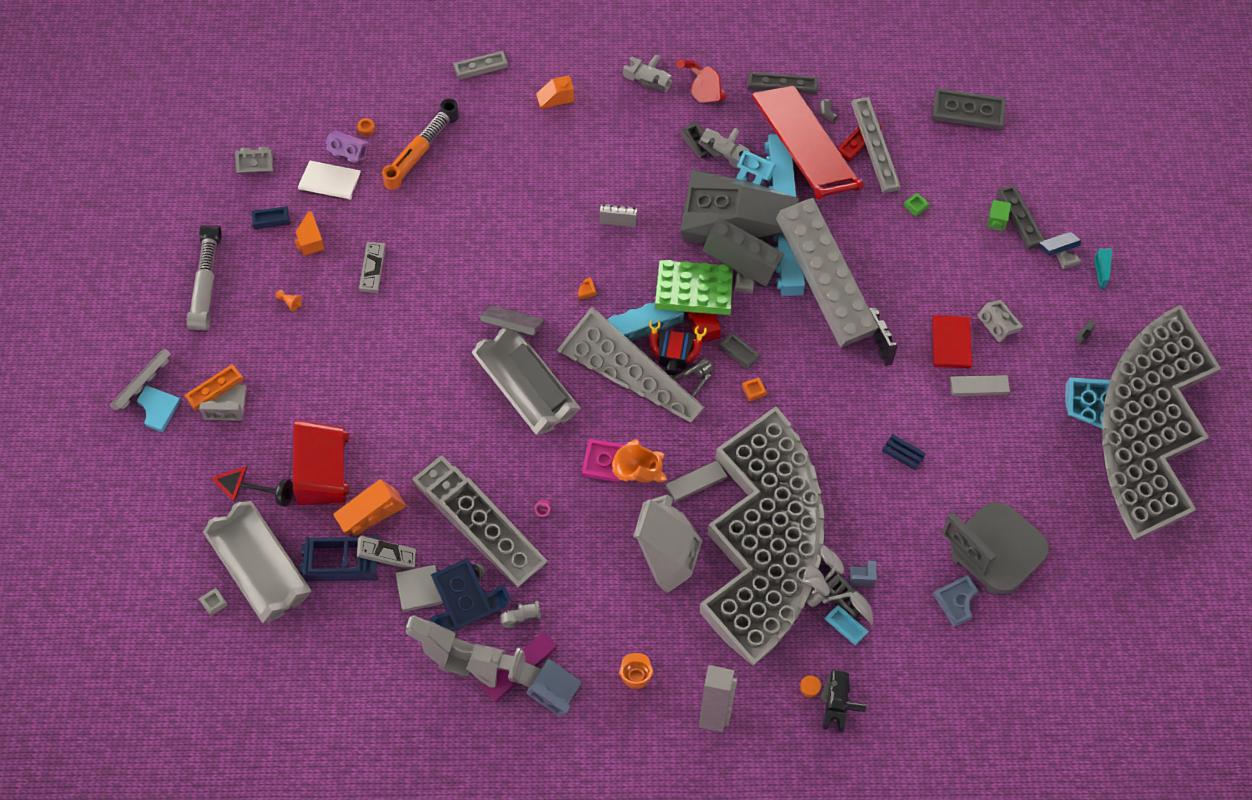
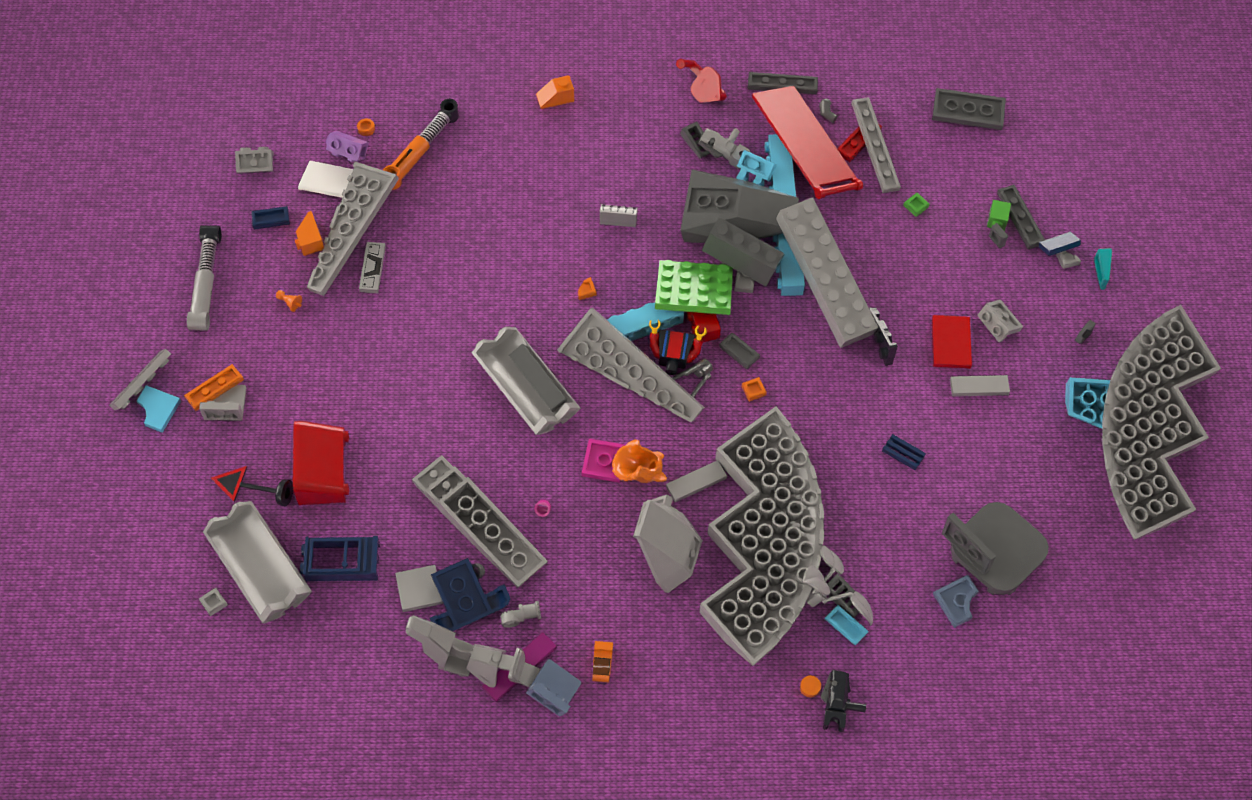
orange wedge [333,479,407,537] -> none
light grey tile [357,536,416,570] -> none
light grey tile [453,51,508,80] -> none
dark grey tile [480,305,545,335] -> none
orange hat [619,653,654,689] -> none
light grey piece [623,55,672,92] -> none
light grey brick [699,665,737,732] -> none
sand blue panel [850,561,877,588] -> none
none -> light grey wing [307,162,399,296]
none -> orange leg [592,641,613,683]
none -> dark grey tile [989,223,1008,248]

